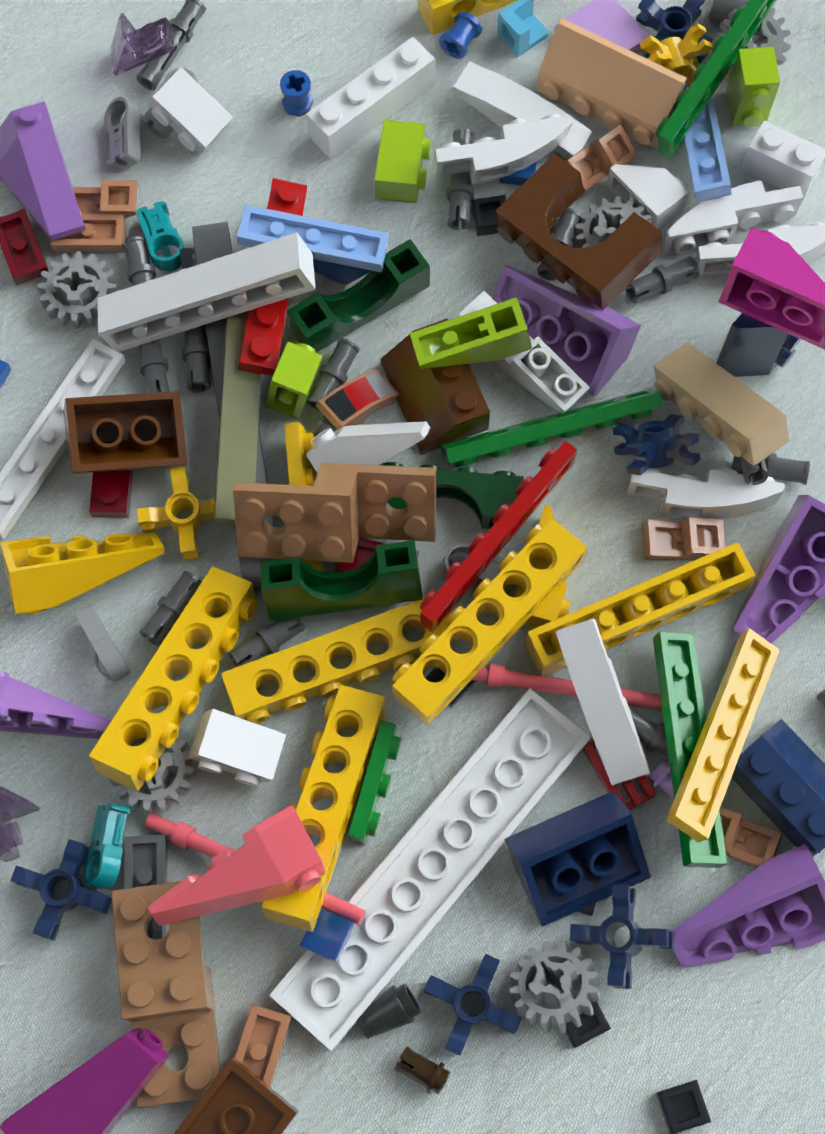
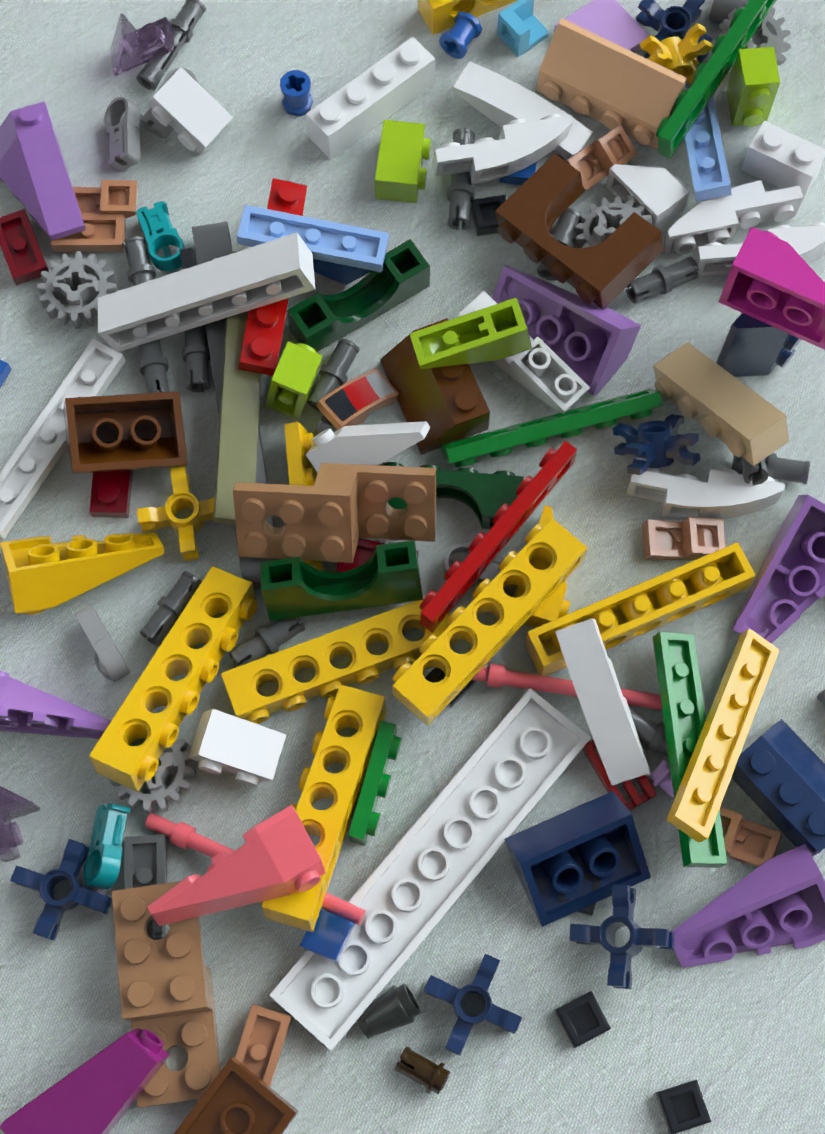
light grey gear [509,942,600,1033] -> none

